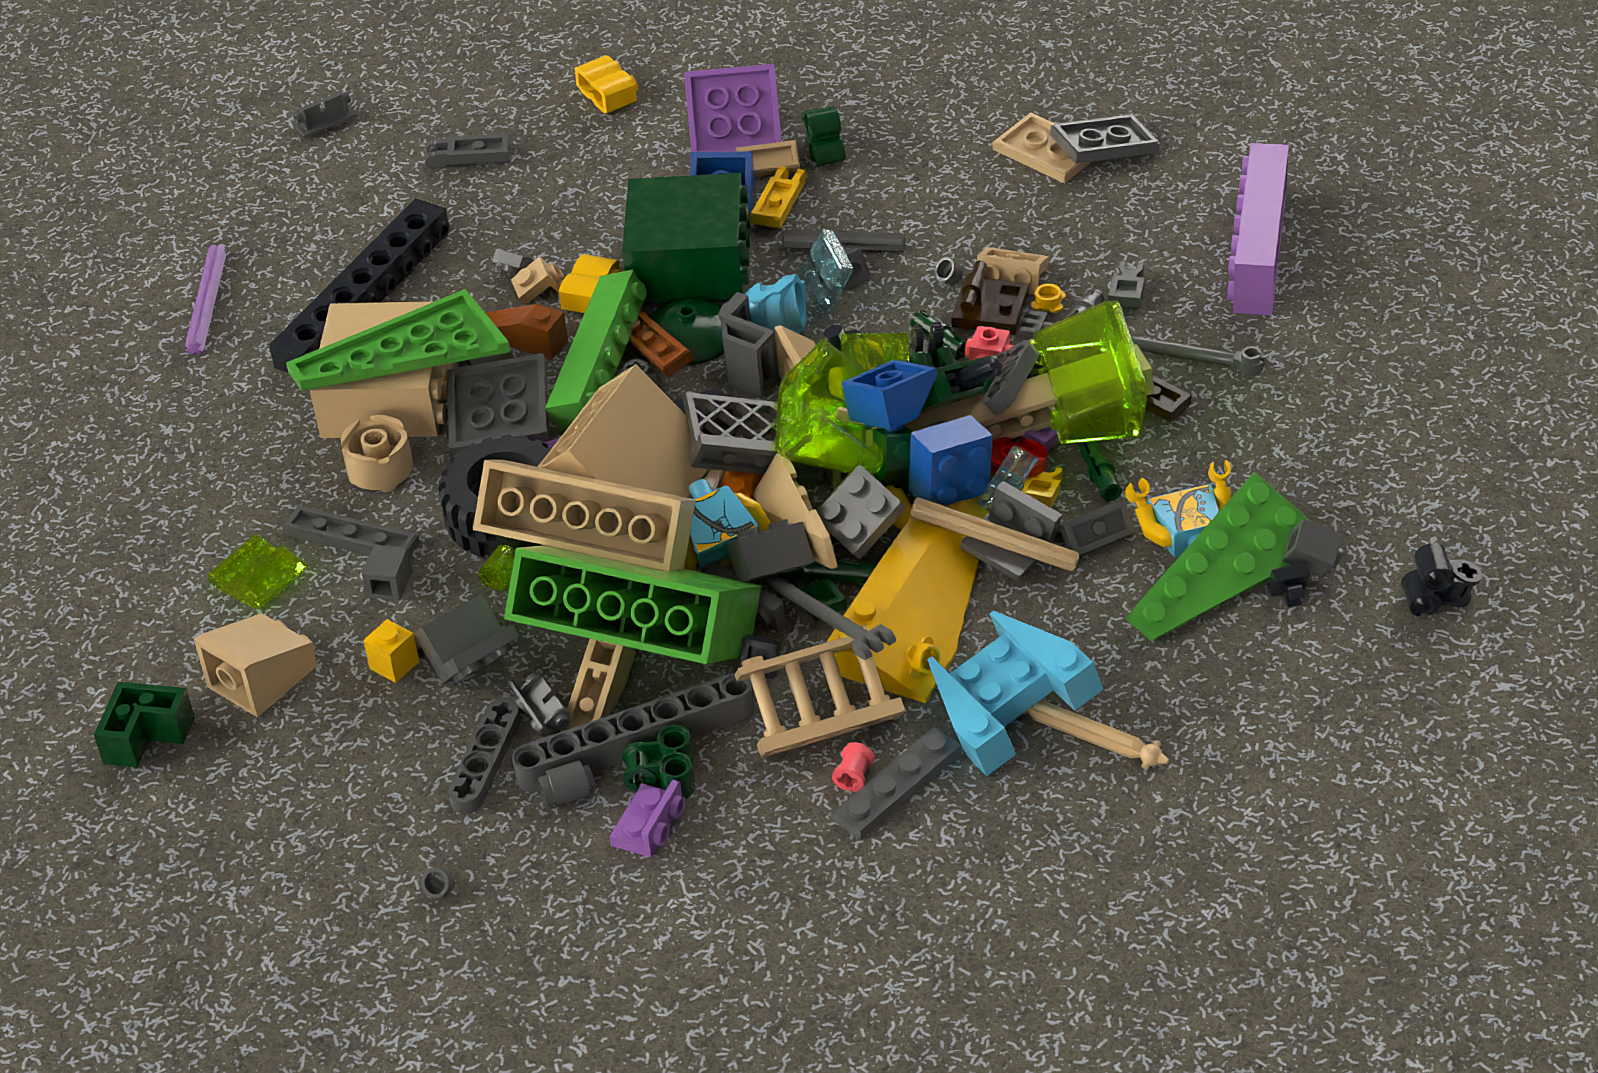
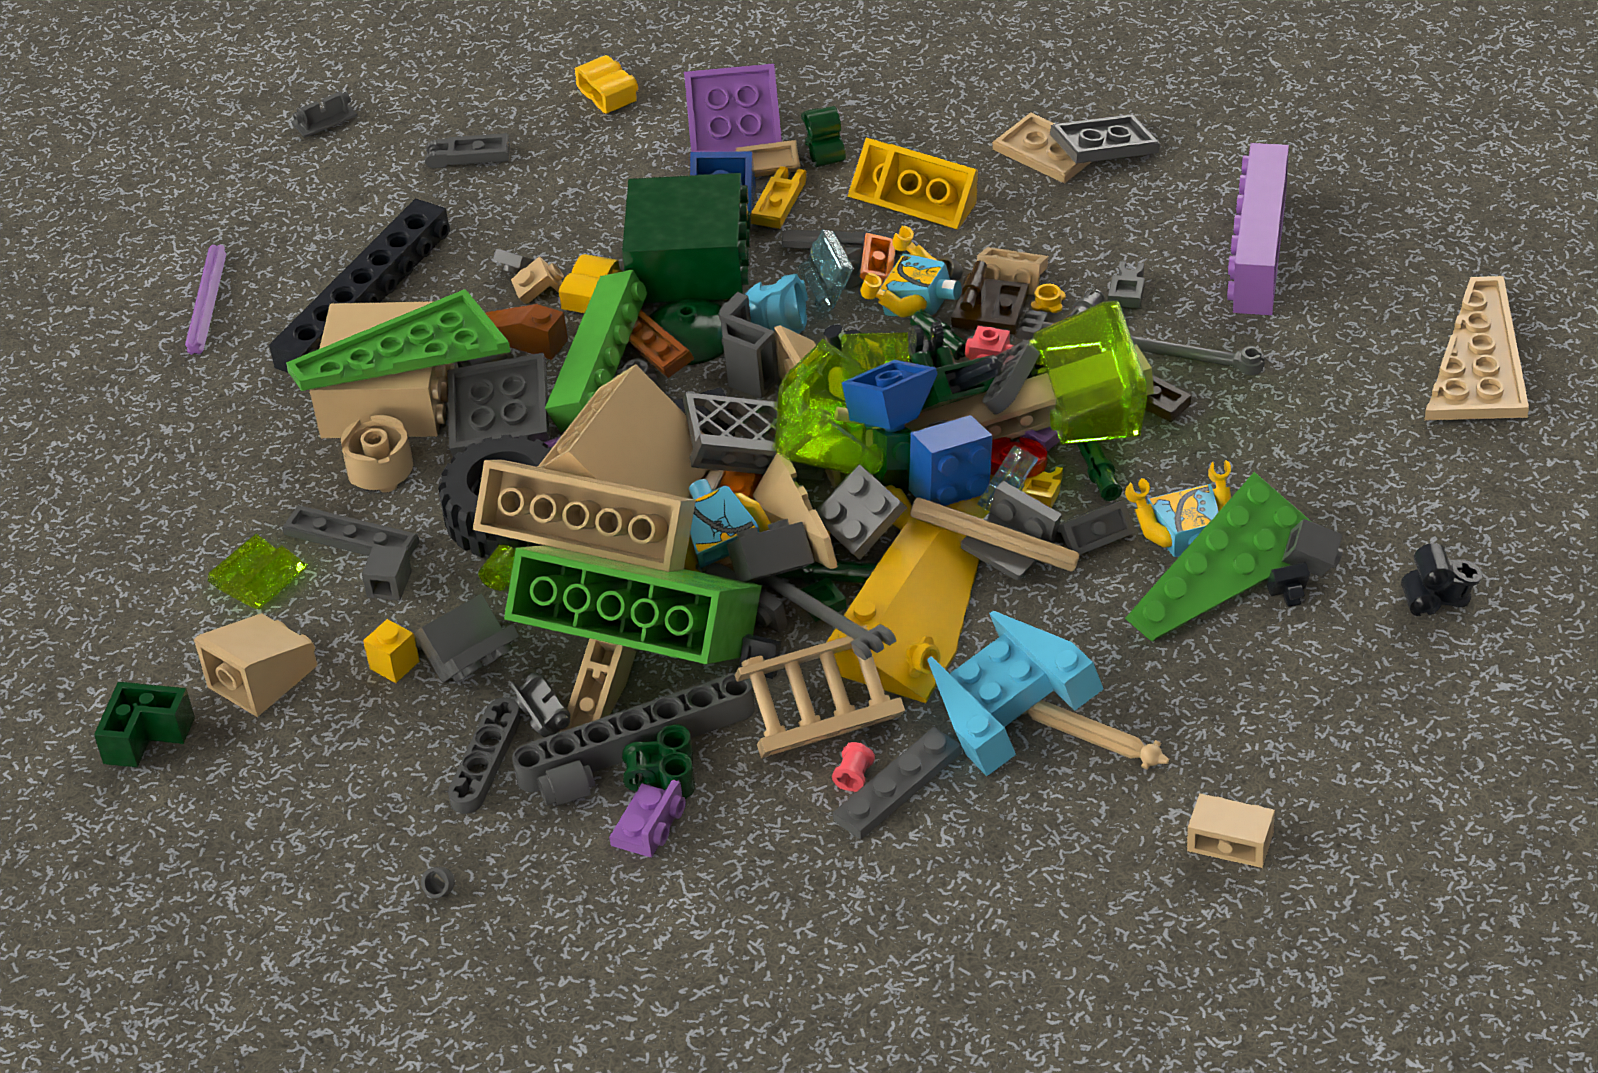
none -> yellow slope [847,137,978,230]
none -> orange slope [859,233,895,287]
none -> torso [860,226,962,318]
none -> tan brick [1187,793,1275,868]
none -> tan wing [1425,276,1529,420]

